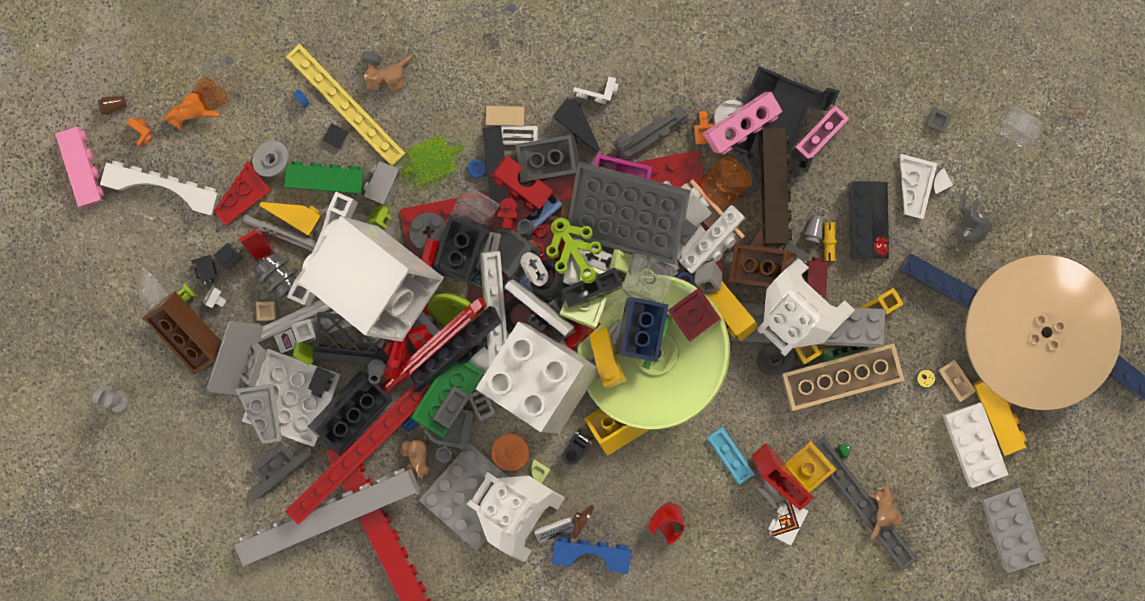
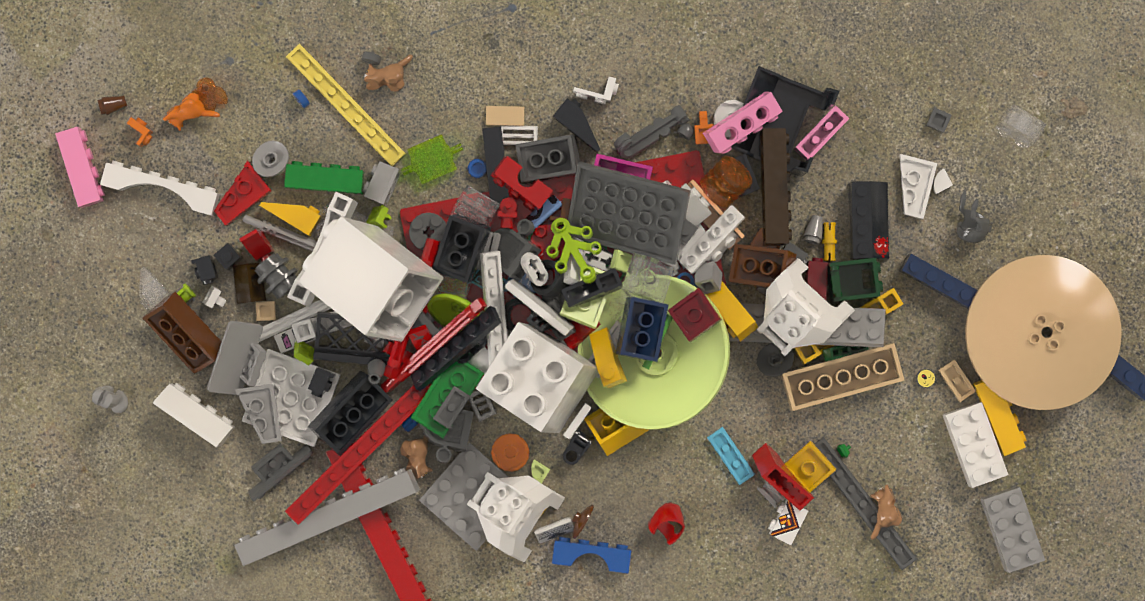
black tile [323,123,349,149] -> none
none -> white slope [153,383,235,447]
none -> dark brown panel [233,263,266,304]
none -> white tile [563,403,591,439]
none -> dark grey hinge [677,124,693,140]
none -> dark green container [827,258,883,302]

